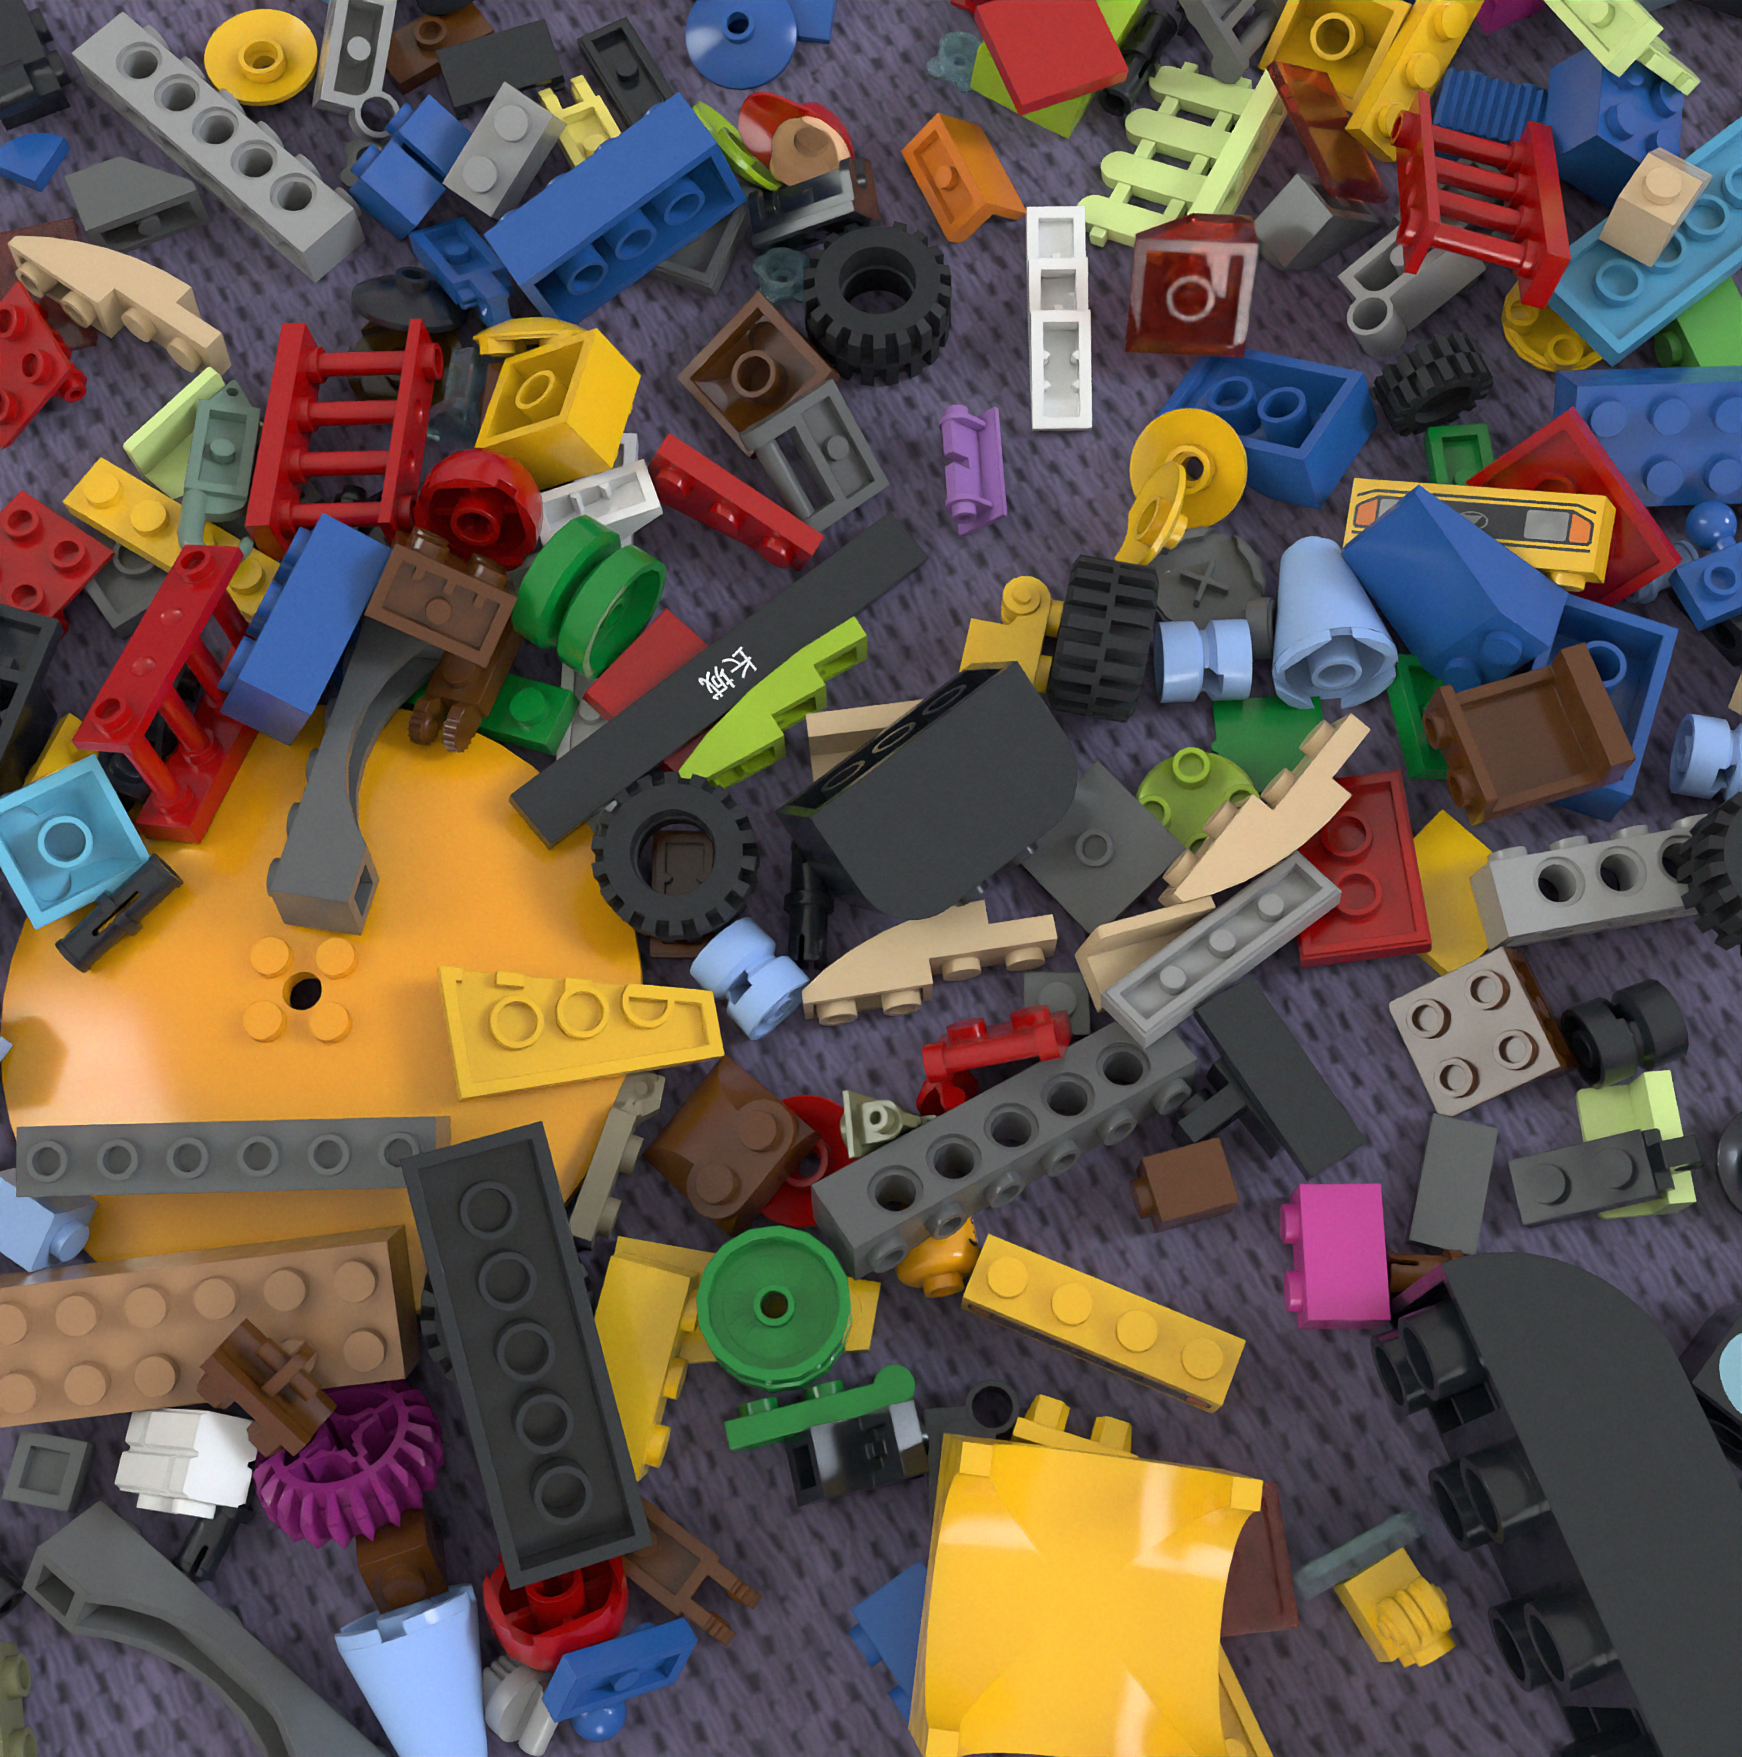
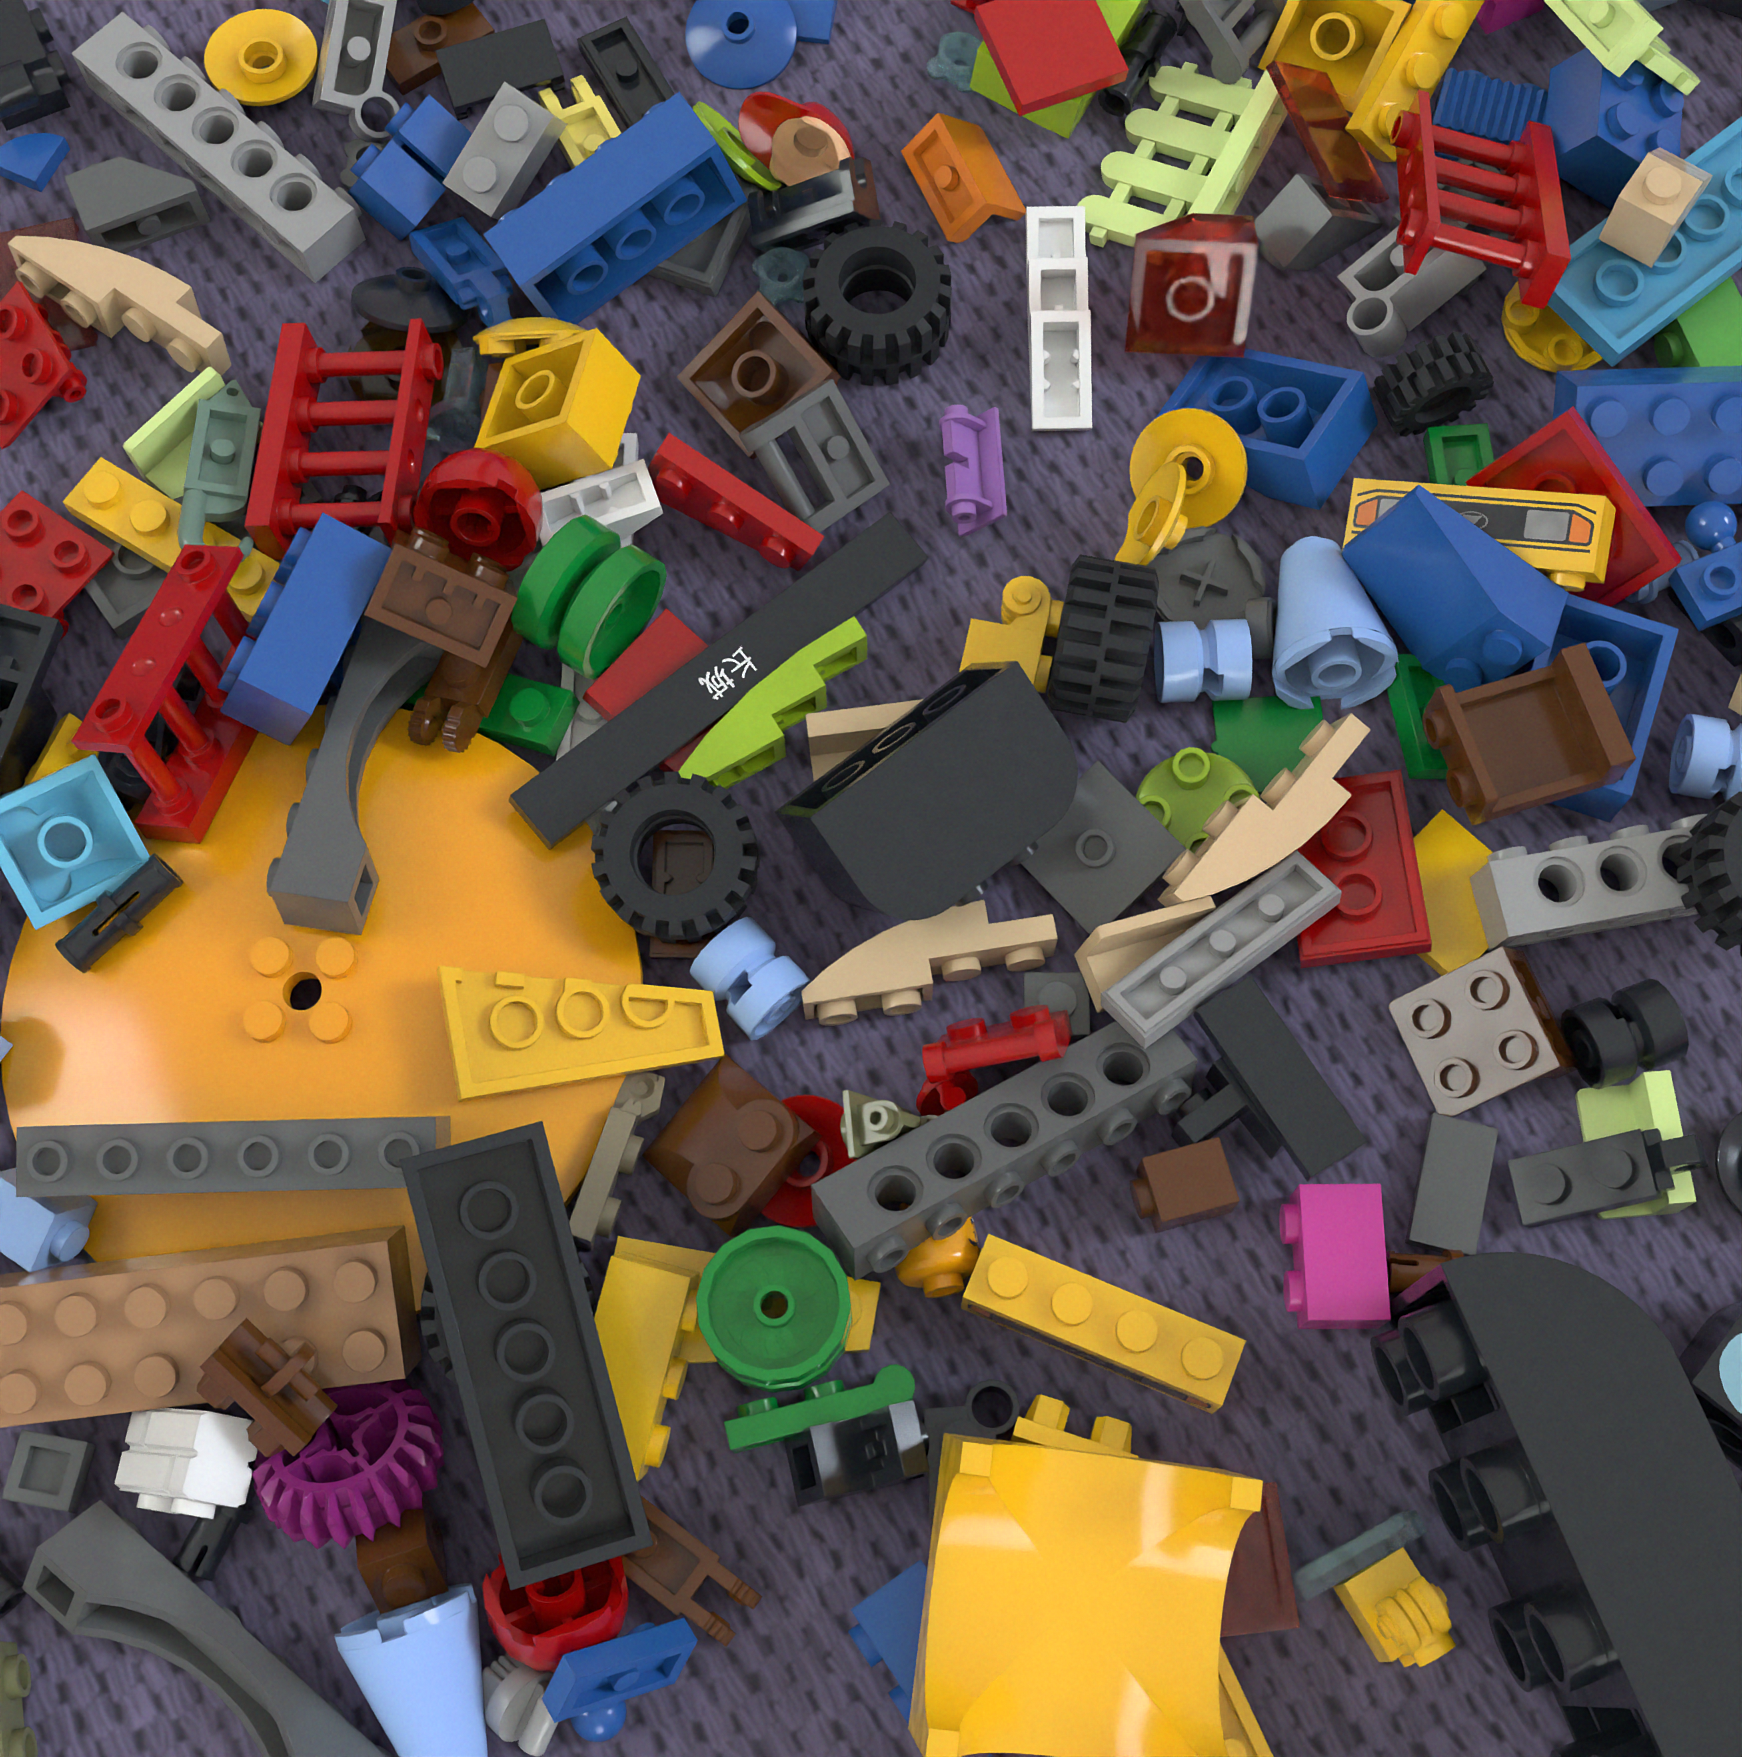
black pin [783,840,835,970] -> none

